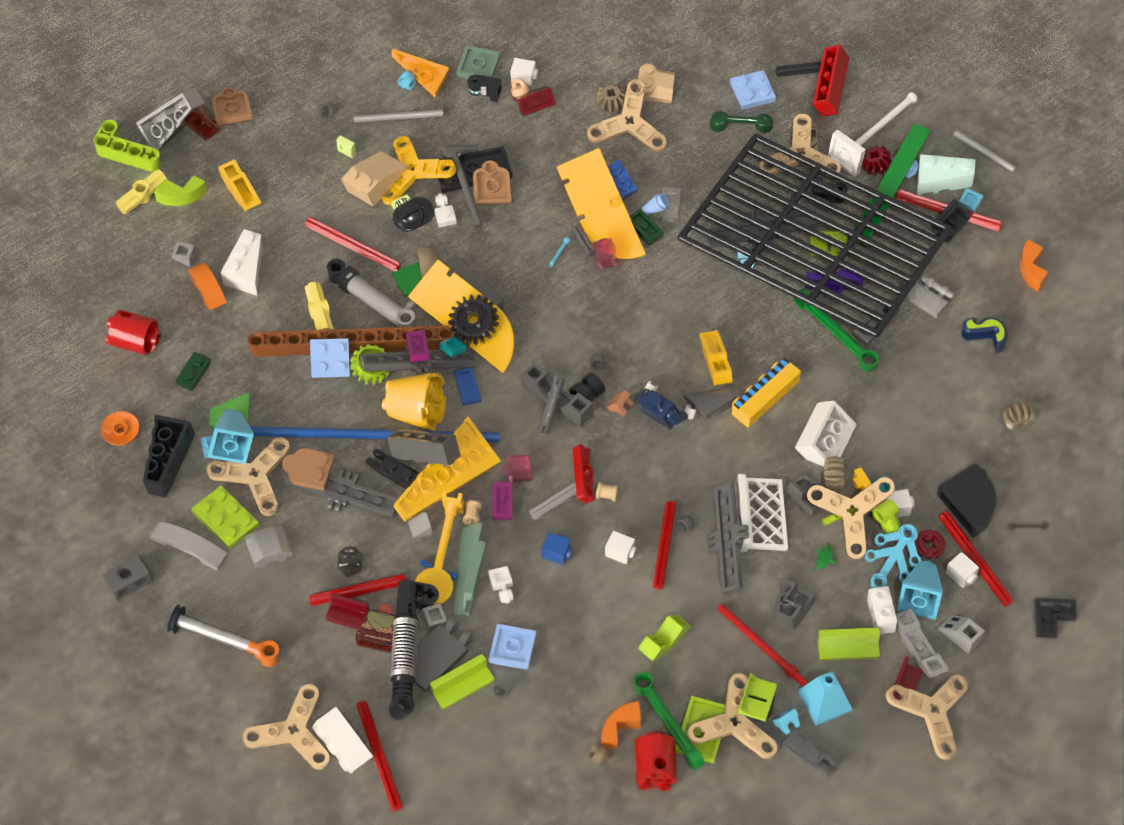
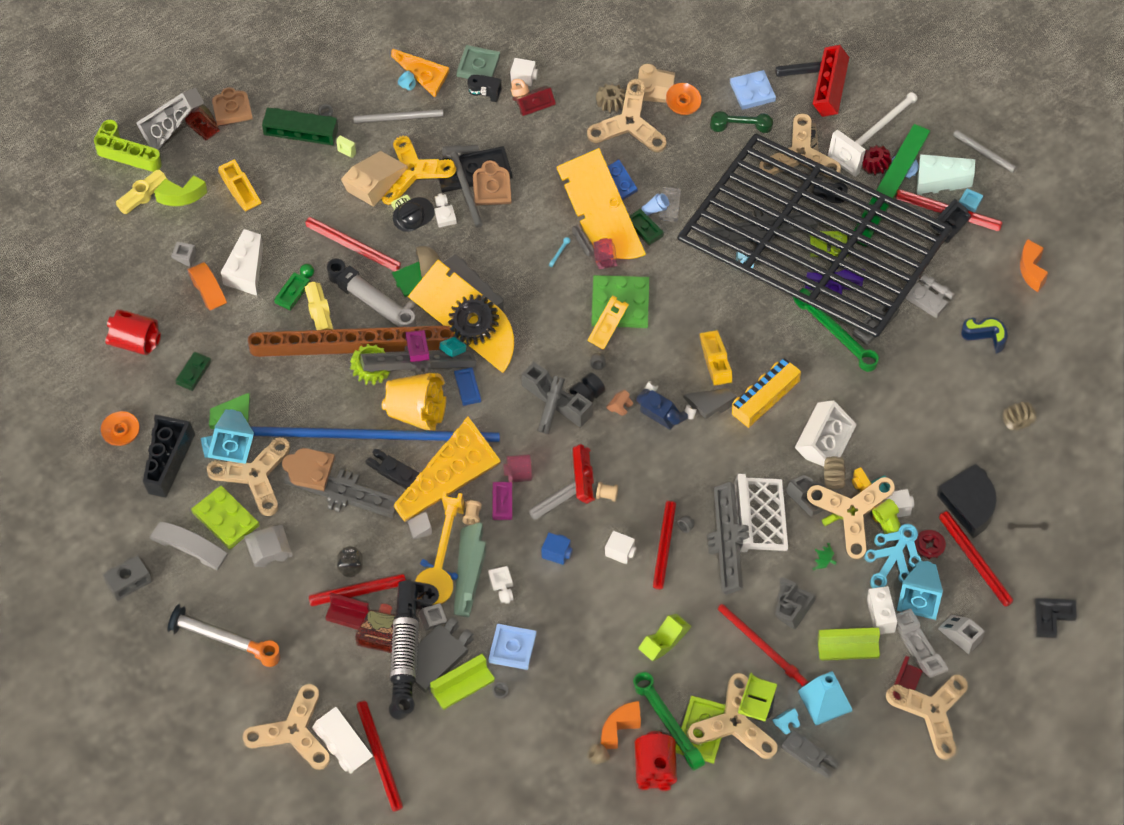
light blue plate [310,338,350,378] -> none
dark grey brick [387,429,461,466] -> none
white brick [946,552,979,588] -> none
none -> dark green brick [262,107,338,146]
none -> green plate [274,264,315,311]
none -> yellow plate [587,295,629,350]
none -> bright green plate [592,275,649,328]
none -> orange dish [666,83,701,115]

